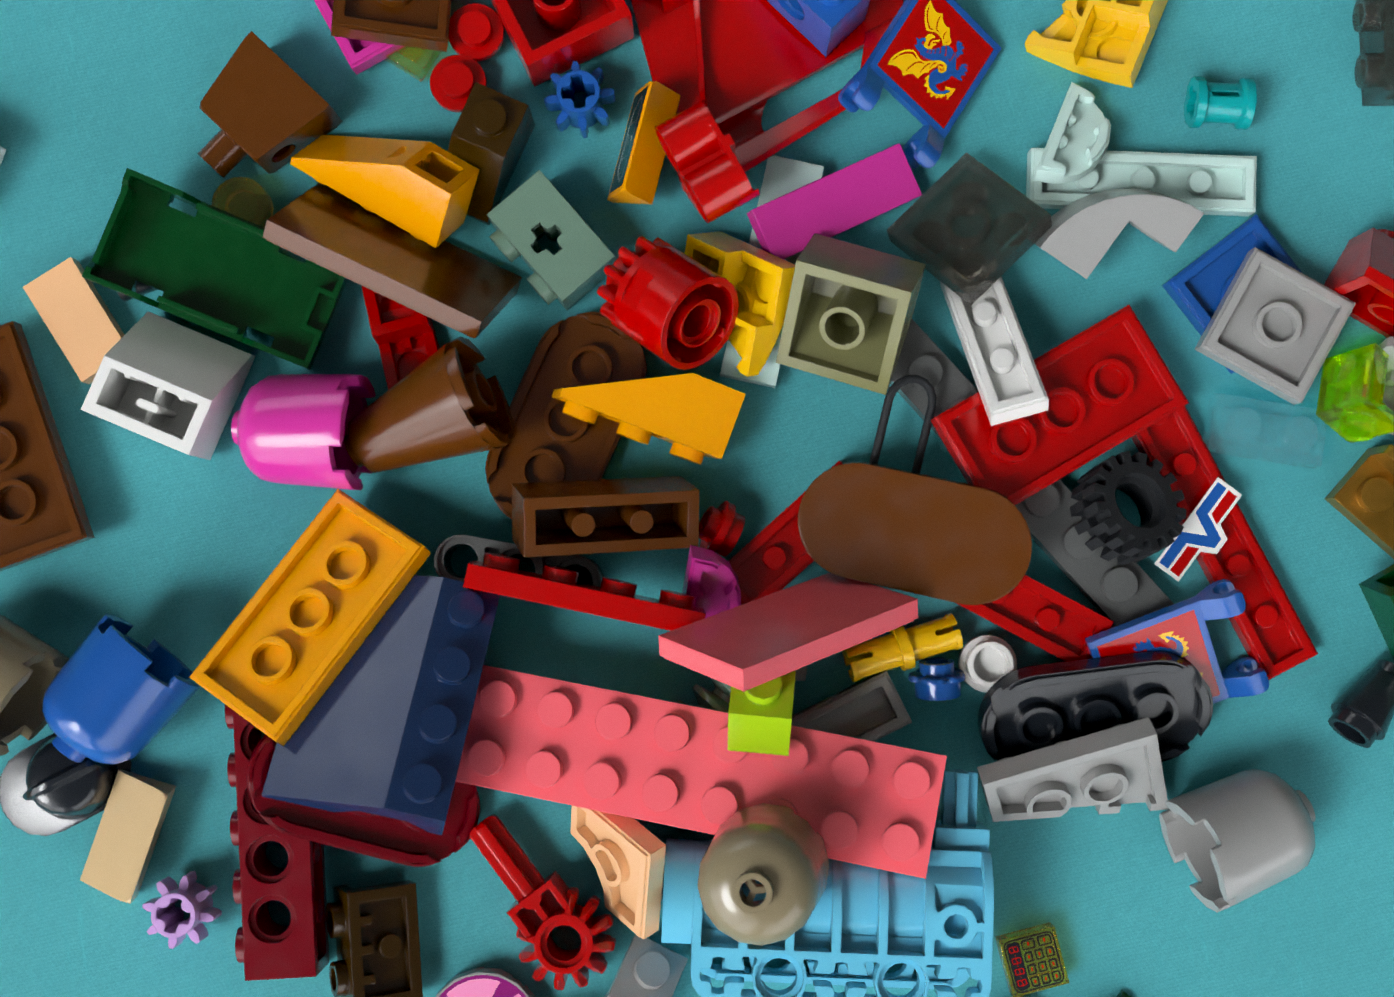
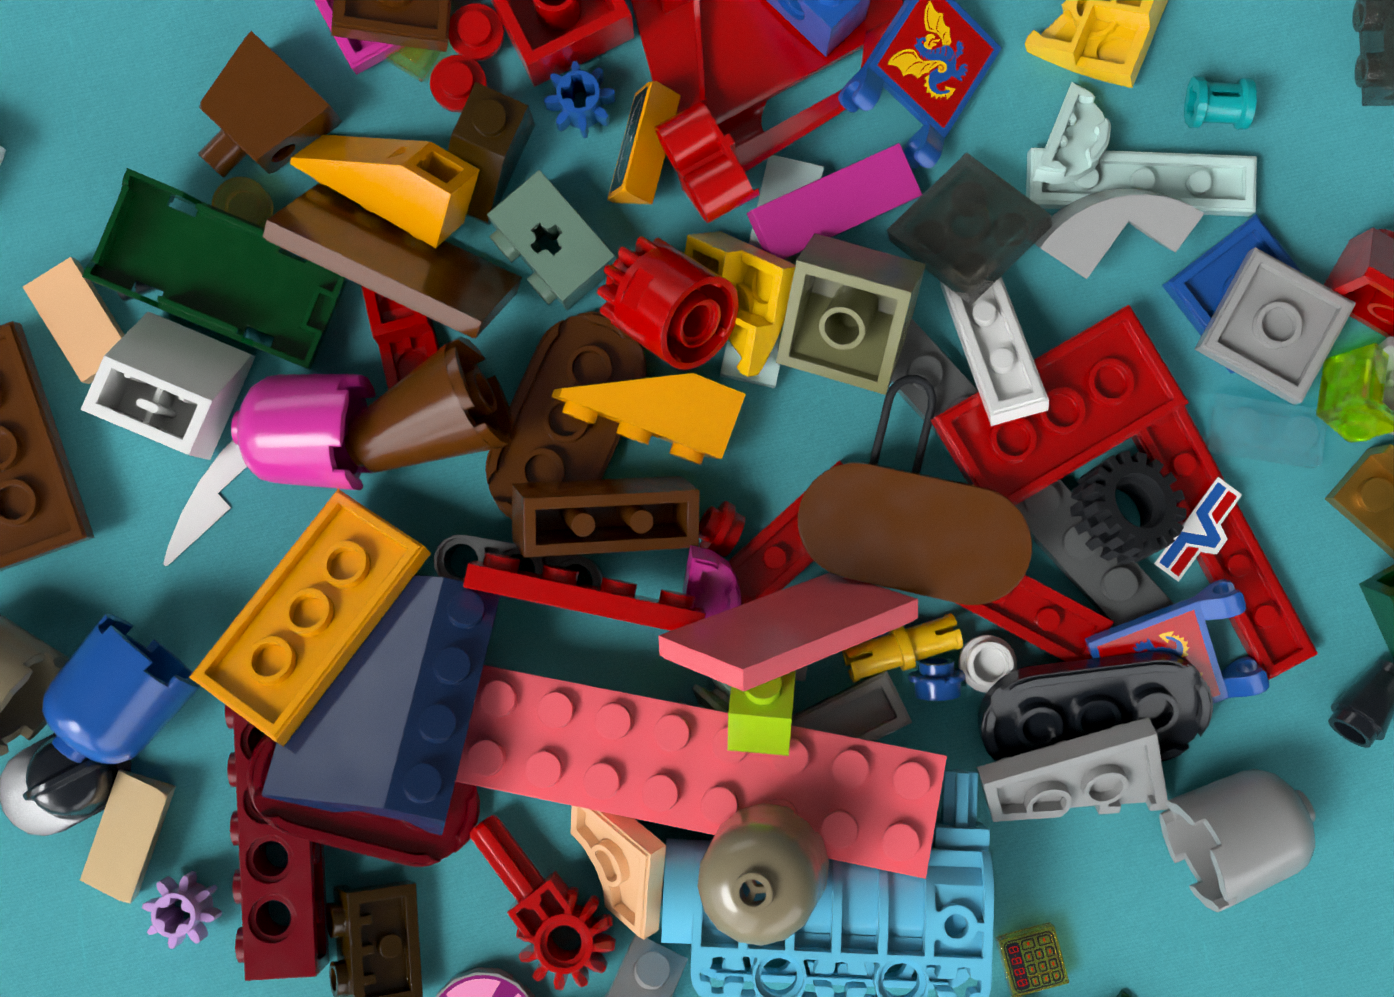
none -> white sticker [164,440,247,566]

